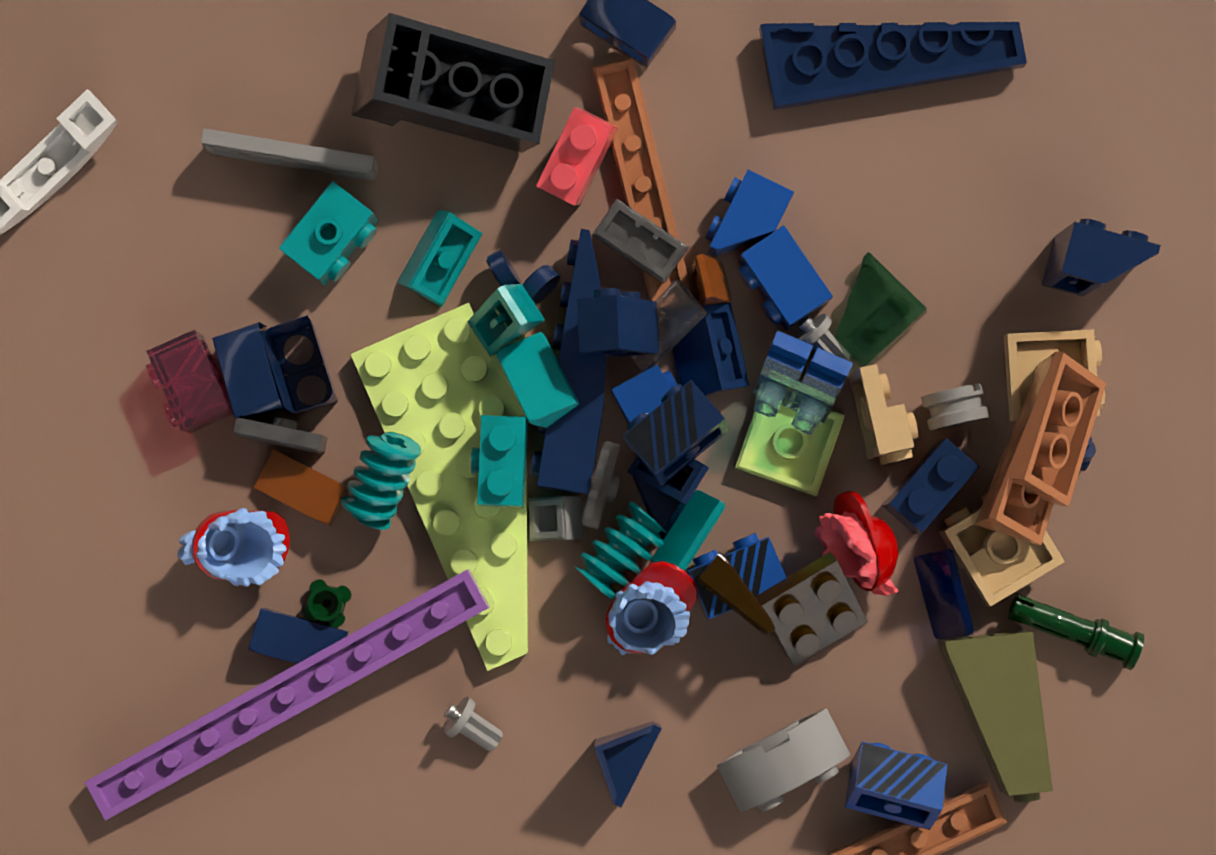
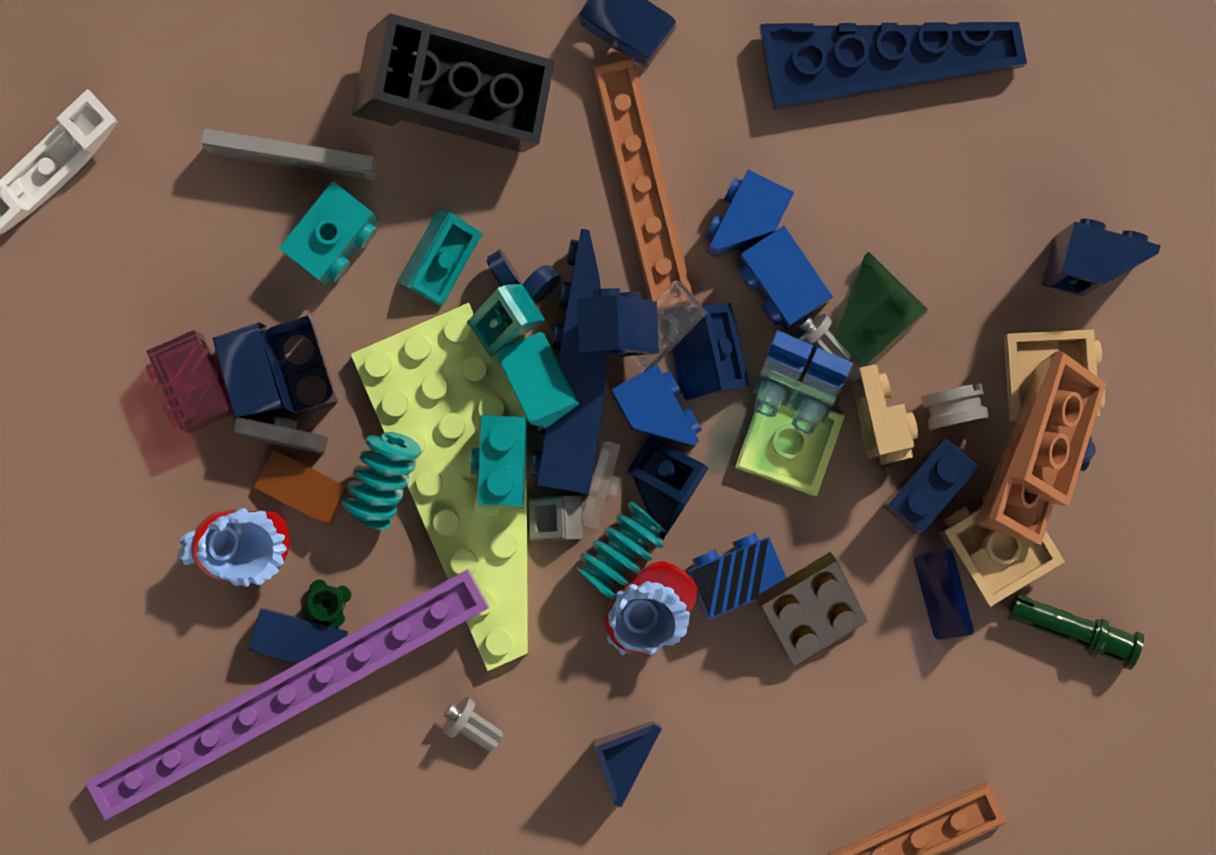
coral brick [536,107,619,206] -> none
flat silver plate [592,199,688,284] -> none
brick [622,380,730,486] -> none
teal slope [652,490,726,571] -> none
dark orange slope [691,254,732,306] -> none
dark brown slope [697,552,775,635] -> none
light grey brick [716,708,851,813] -> none
hair [814,490,899,596] -> none
blue brick [845,741,948,830] -> none
olive slope [938,630,1053,802] -> none

